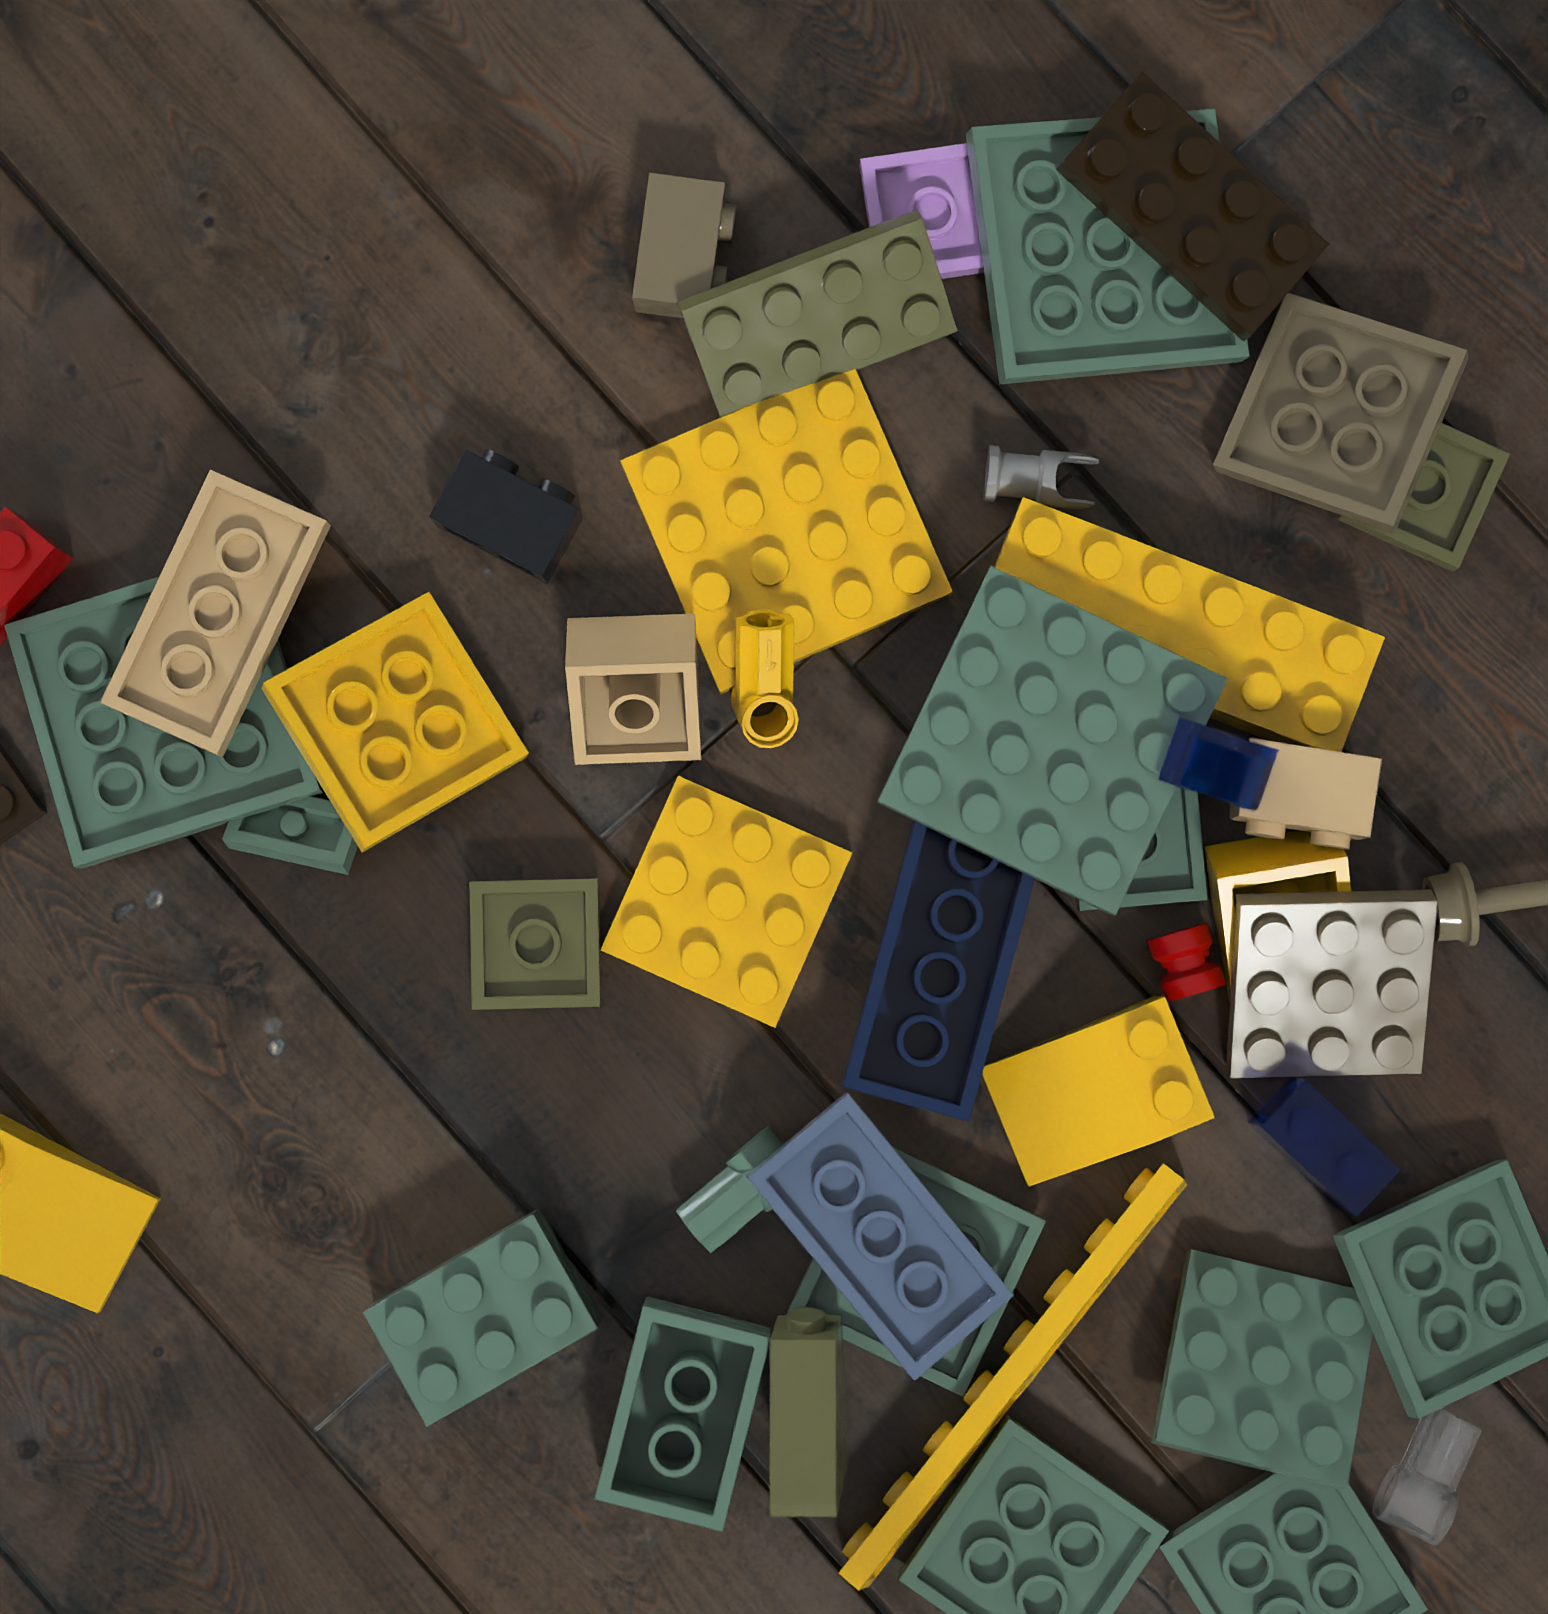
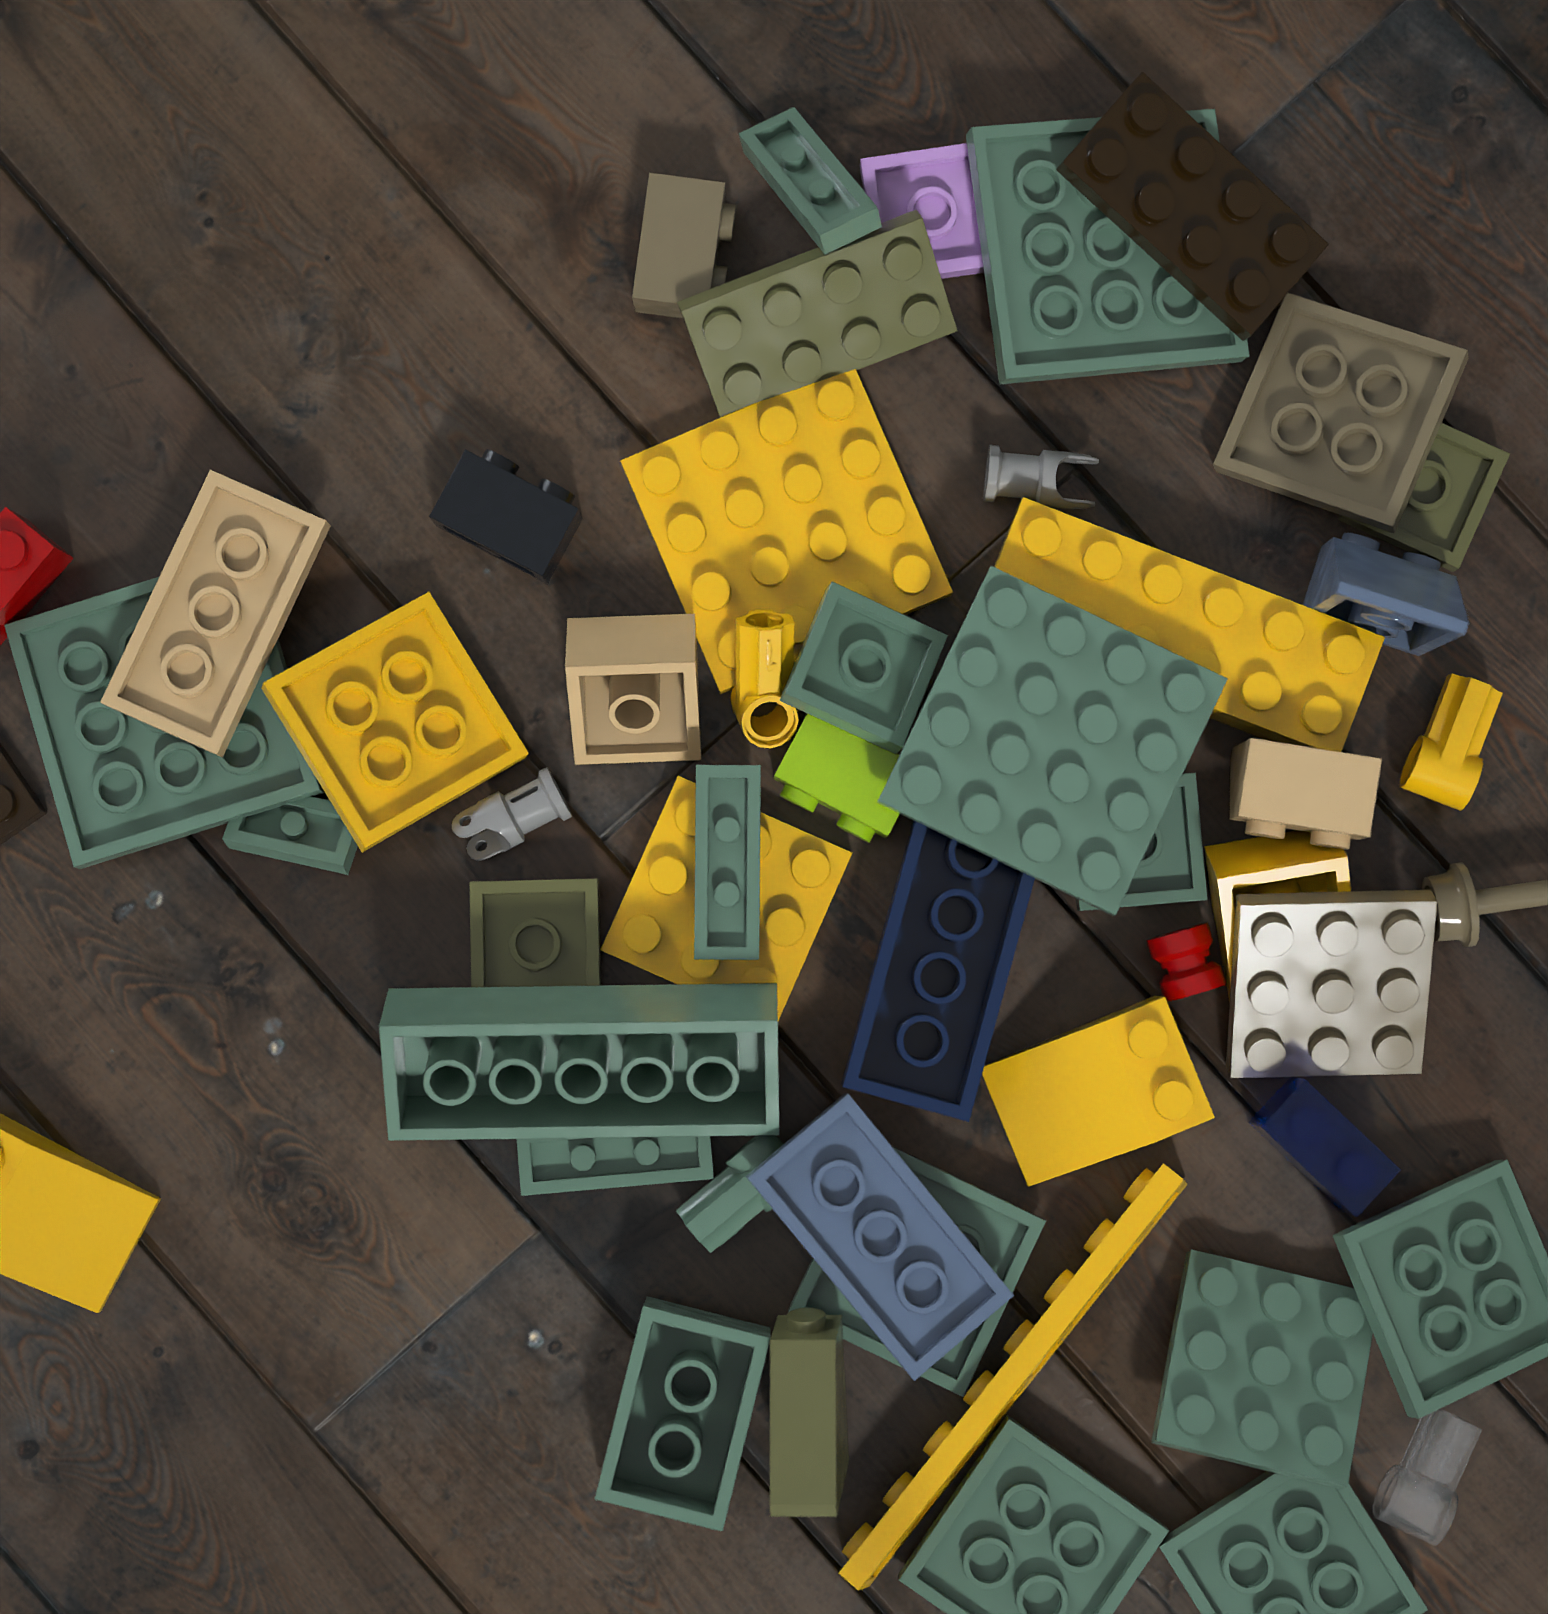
sand green brick [362,1207,603,1427] -> none
clear blue panel [1158,717,1279,811] -> none
none -> sand green brick [379,983,779,1141]
none -> light grey piece [452,767,572,861]
none -> sand green plate [516,1136,714,1196]
none -> sand green plate [694,765,761,960]
none -> sand green plate [738,107,882,255]
none -> lime brick [774,714,900,843]
none -> sand green plate [779,581,948,754]
none -> sand blue slope [1303,533,1469,656]
none -> yellow piece [1399,673,1503,811]

